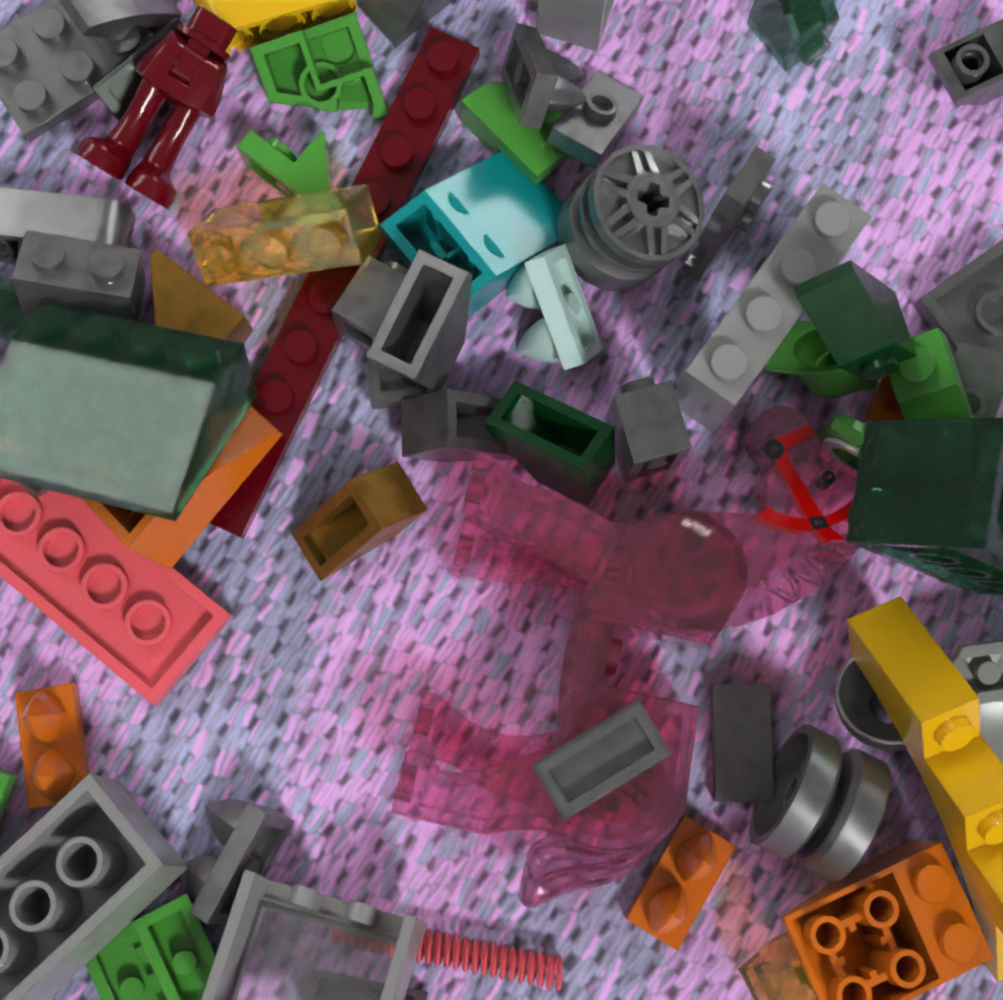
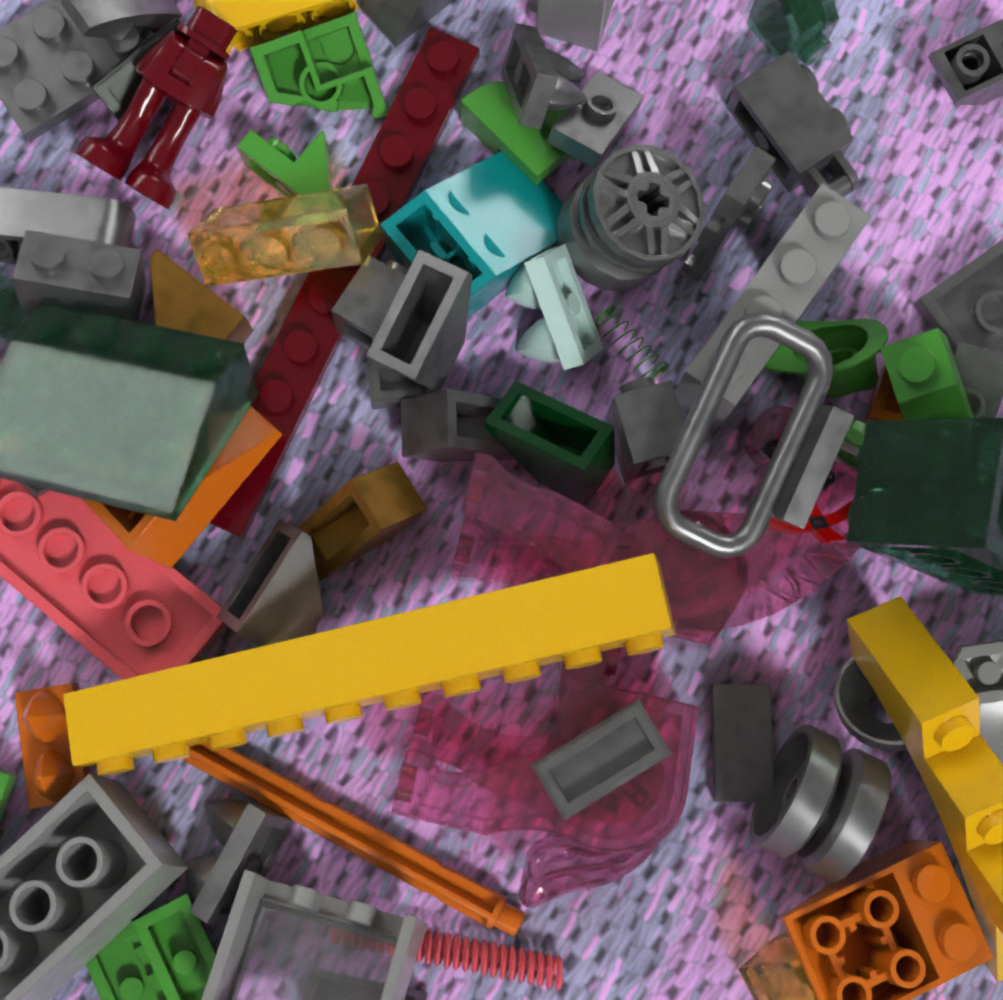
orange tile [625,814,736,951] -> none
dark green slope [794,260,917,380] -> none
none -> yellow brick [63,553,676,776]
none -> orange piece [182,742,526,937]
none -> flat silver slope [217,519,324,647]
none -> bright green piece [594,305,669,378]
none -> flat silver bar [653,312,854,559]
none -> flat silver brick [727,51,860,197]

